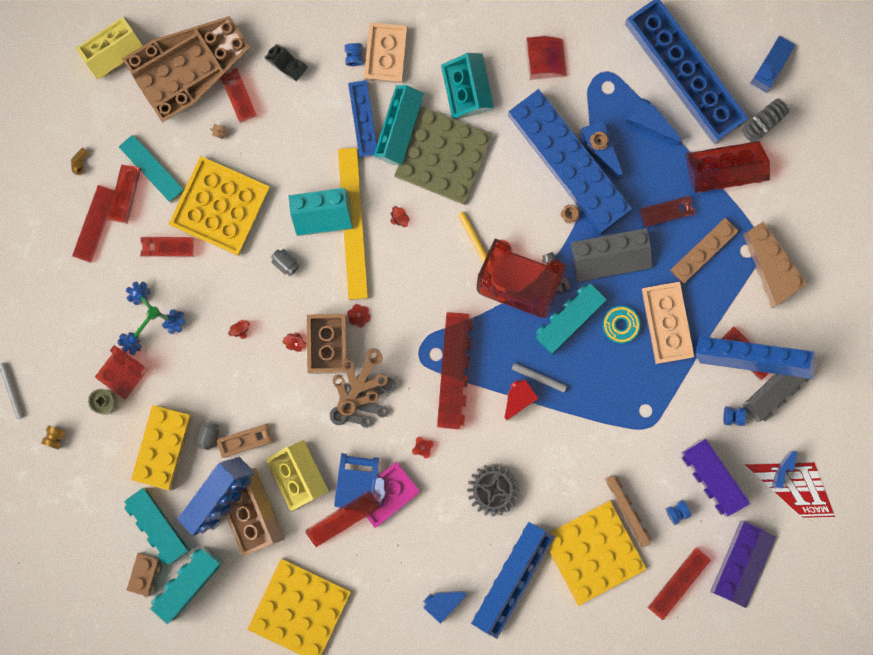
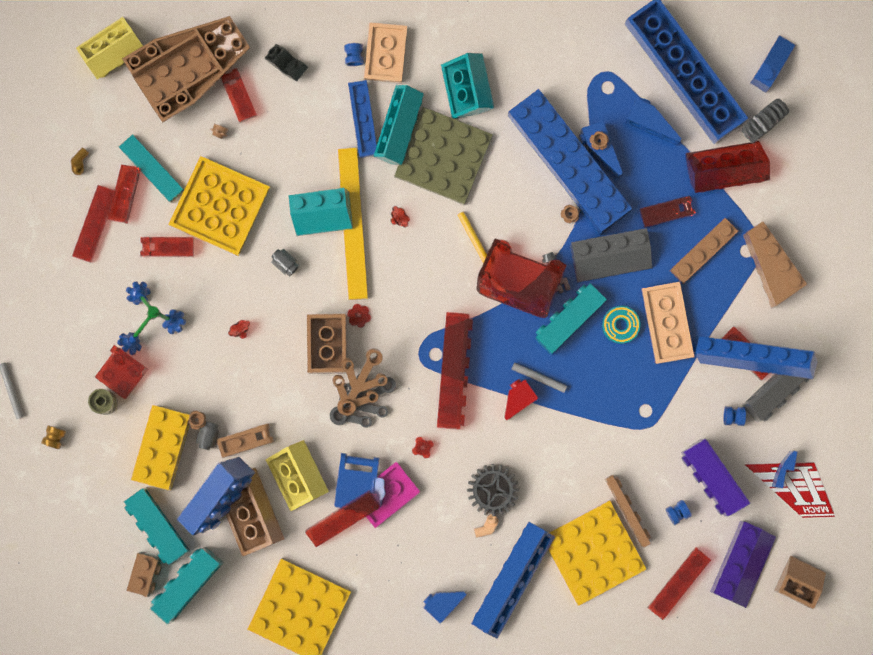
clear red plant [282,333,306,352] -> none
clear red slope [525,36,567,80] -> none
none -> medium nougat plate [188,411,206,430]
none -> light nougat arm [474,514,498,538]
none -> medium nougat slope [774,556,826,609]

